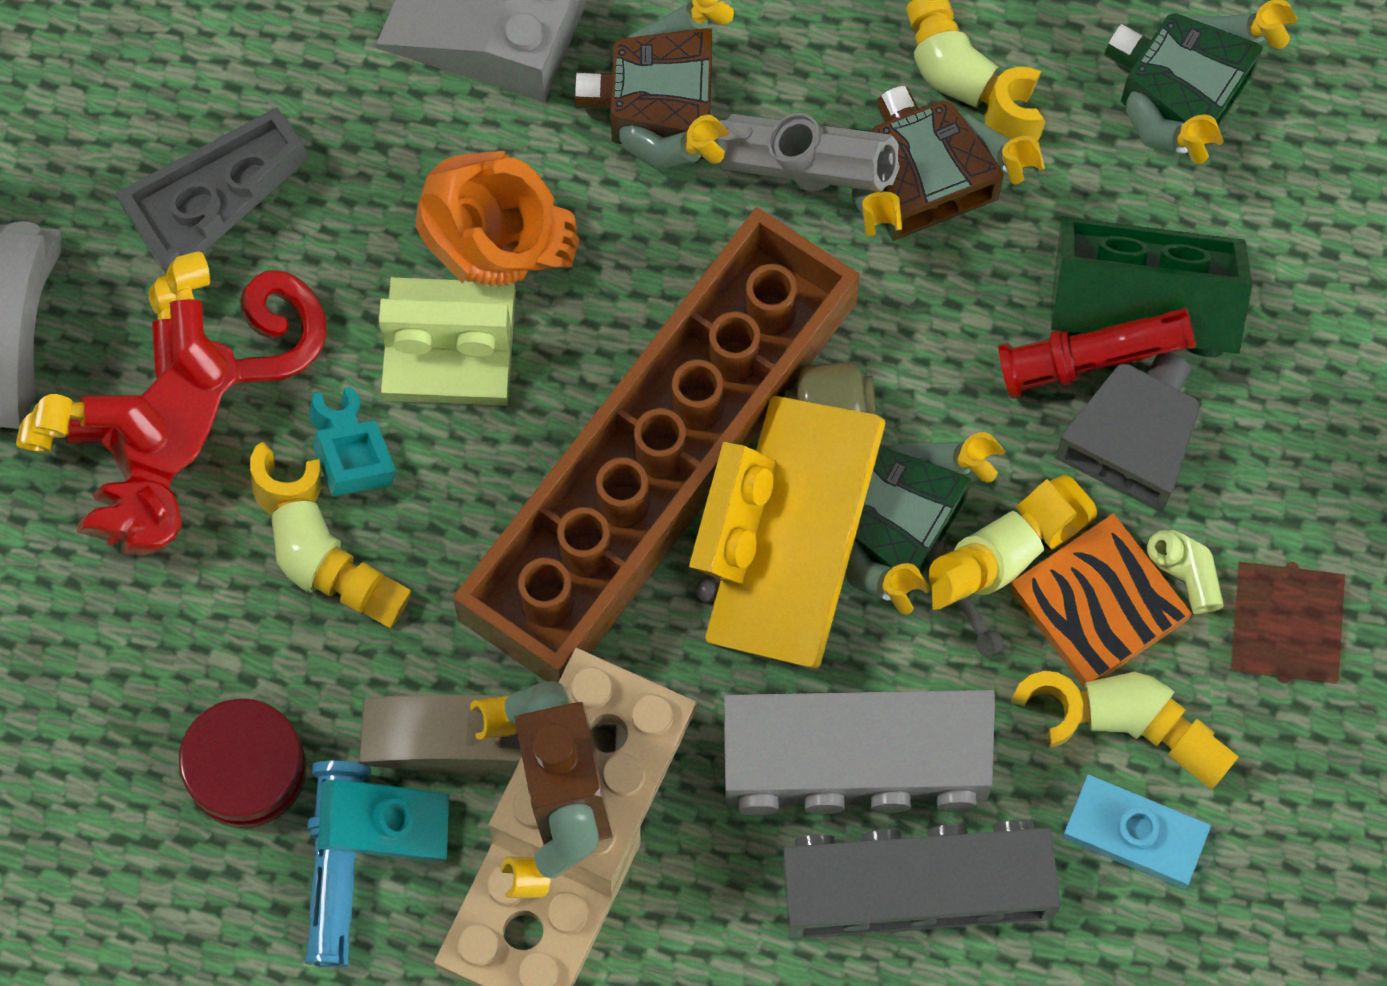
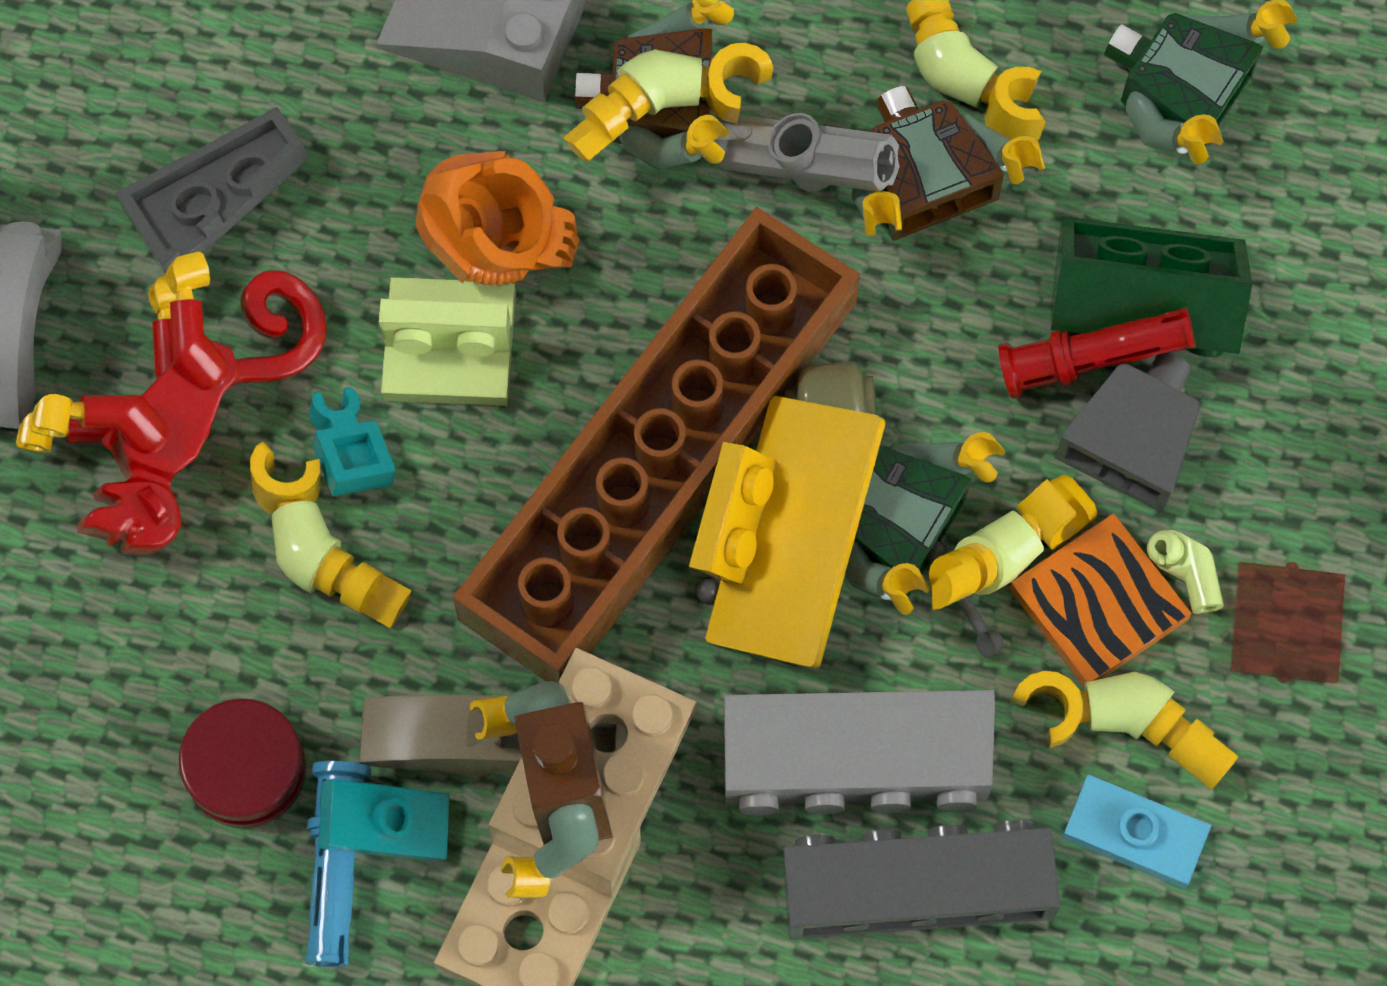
none -> yellow piece [563,43,774,162]

